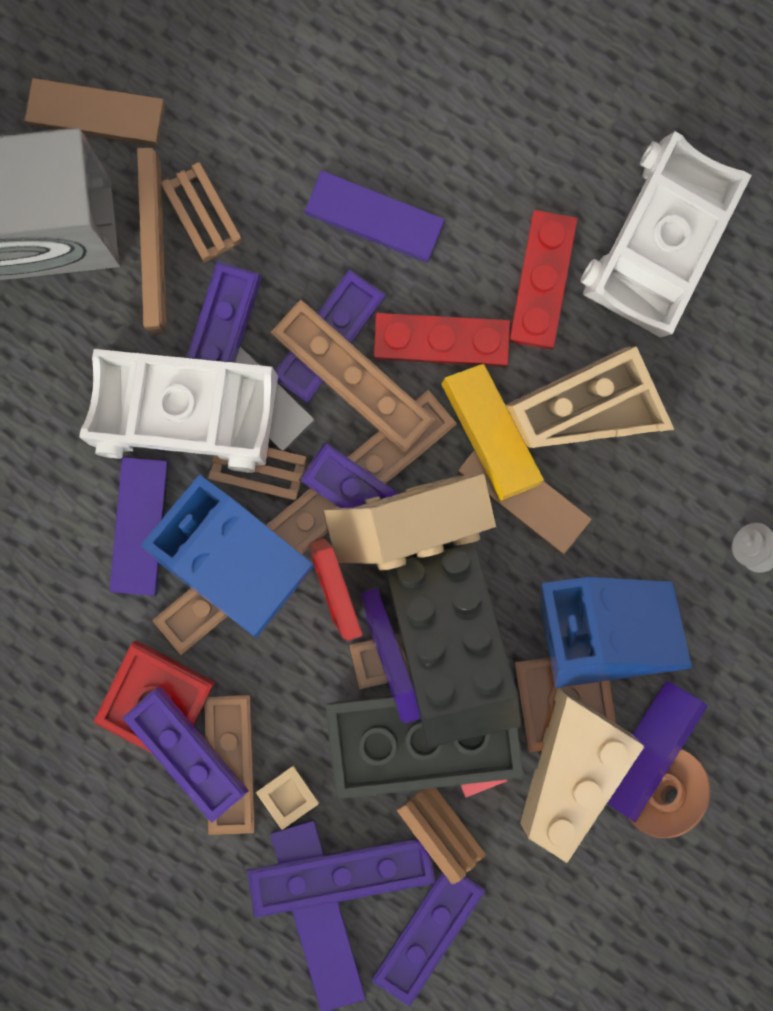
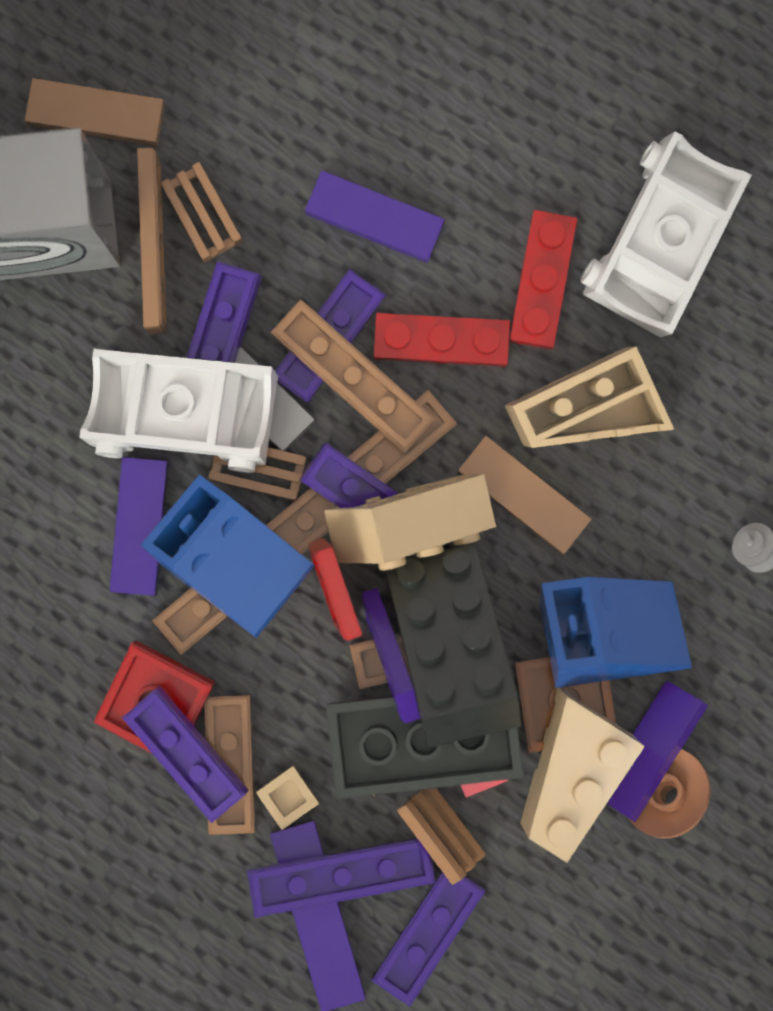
yellow tile [441,364,544,501] -> none

